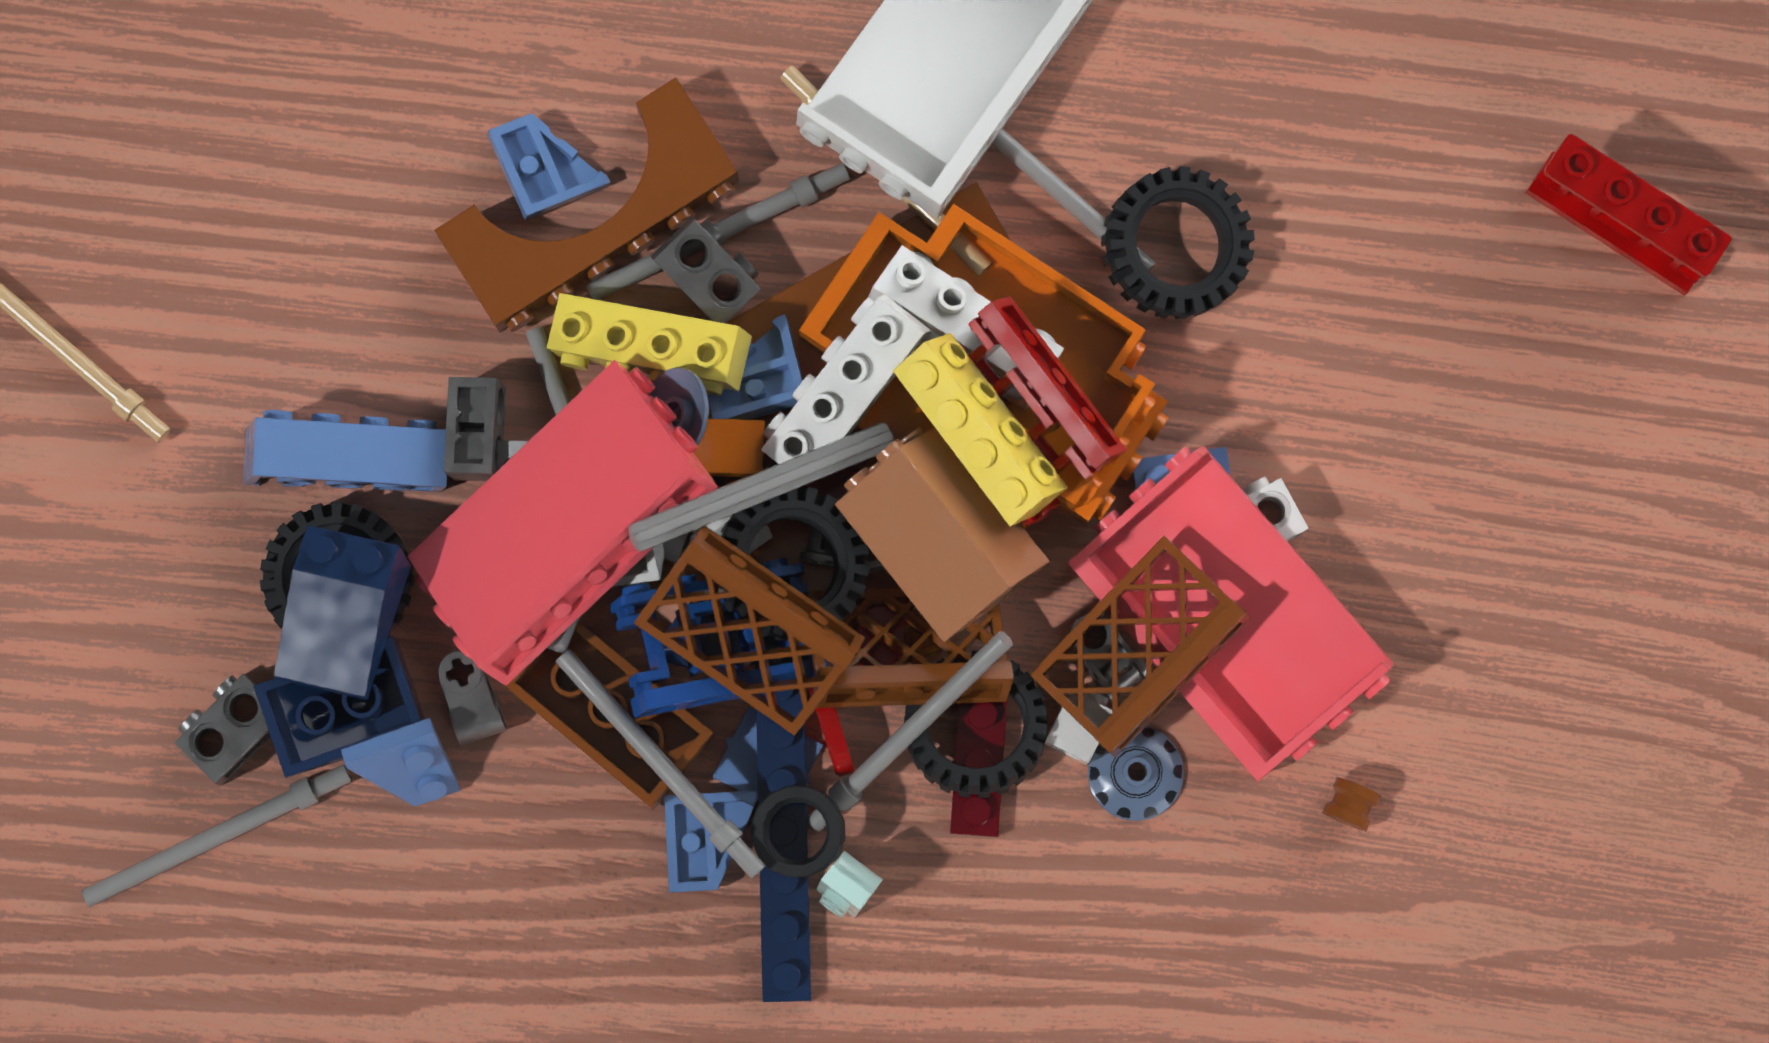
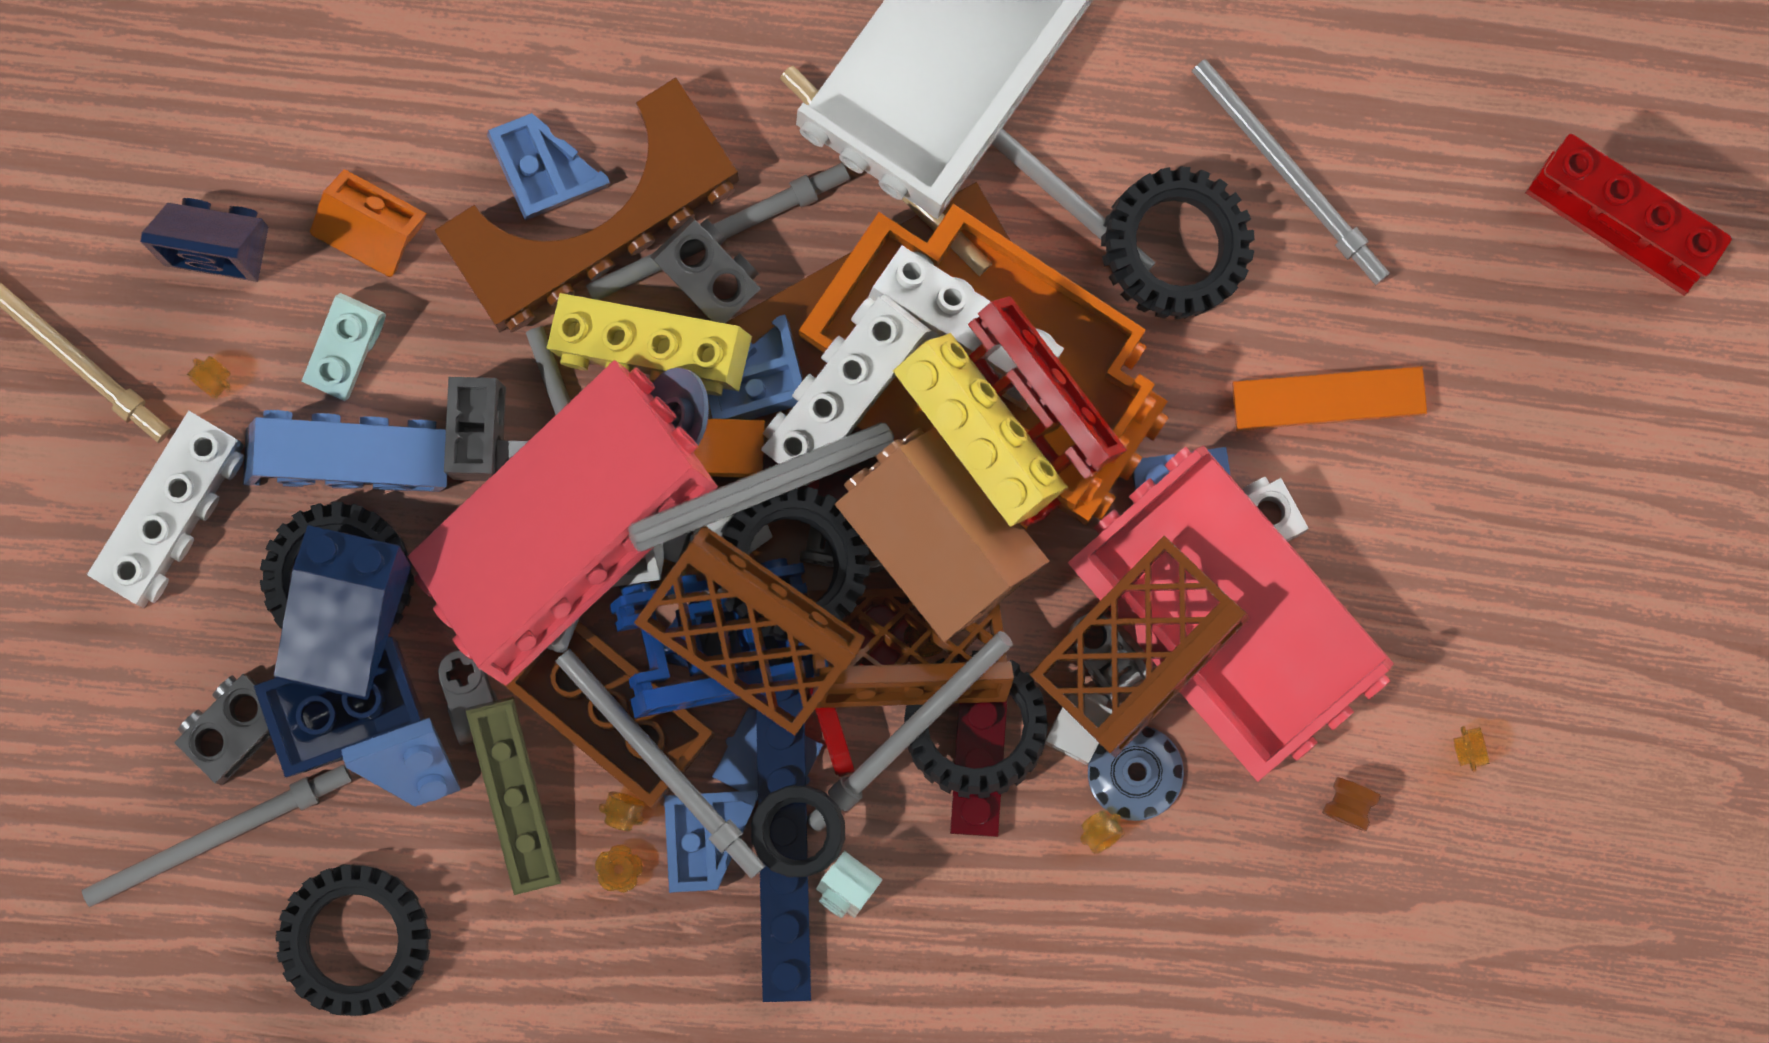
none -> white brick [87,410,245,608]
none -> dark blue slope [140,198,269,282]
none -> clear yellow plate [187,356,231,399]
none -> black tyre [276,865,431,1016]
none -> light aqua plate [301,293,386,401]
none -> orange panel [310,169,427,277]
none -> olive tile [466,696,561,895]
none -> clear yellow plate [595,845,643,893]
none -> clear yellow plate [599,791,645,831]
none -> clear yellow plate [1080,810,1125,854]
none -> light grey bar [1192,59,1390,285]
none -> orange tile [1232,366,1427,431]
none -> clear yellow plate [1453,726,1490,772]

